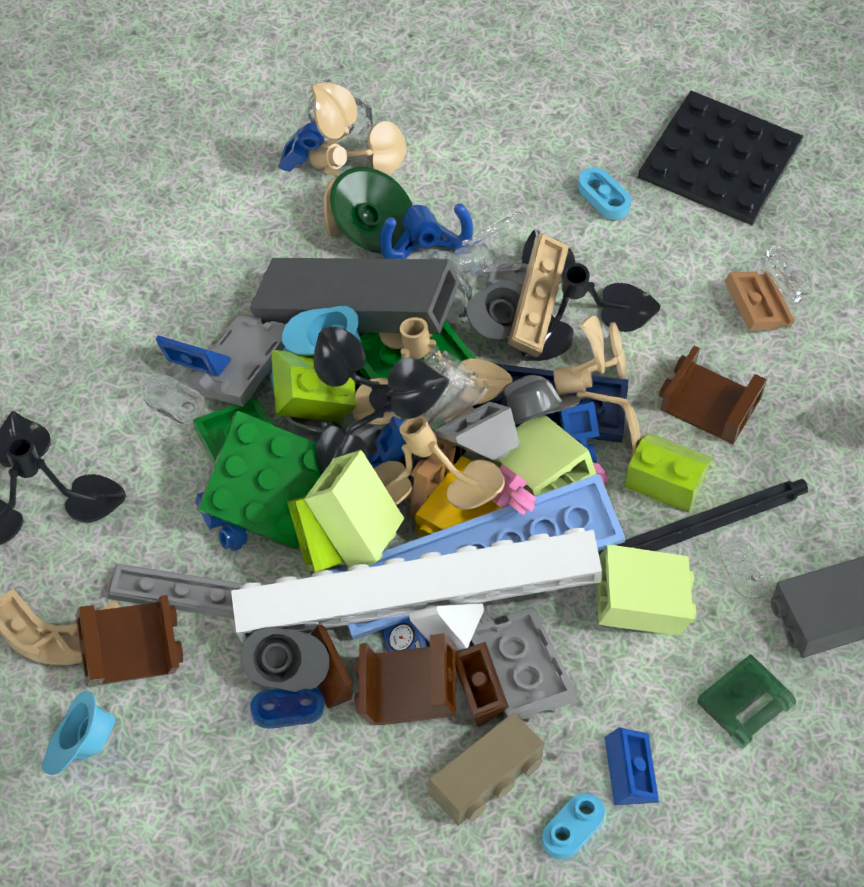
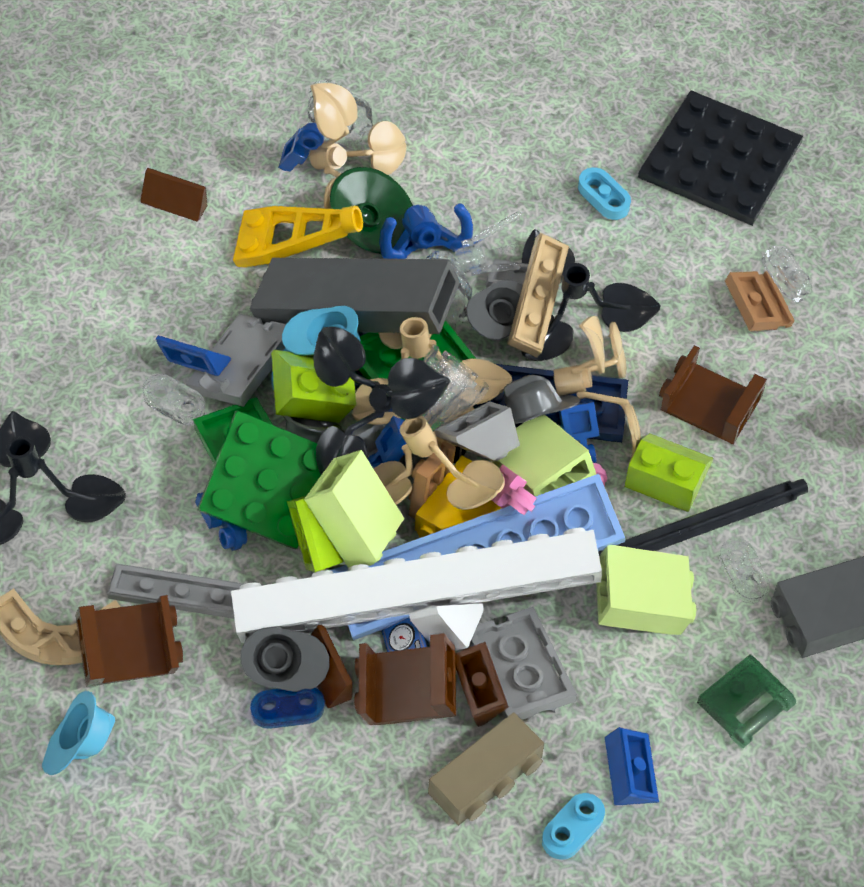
none -> reddish brown slope [141,168,208,222]
none -> yellow plate [233,206,363,267]

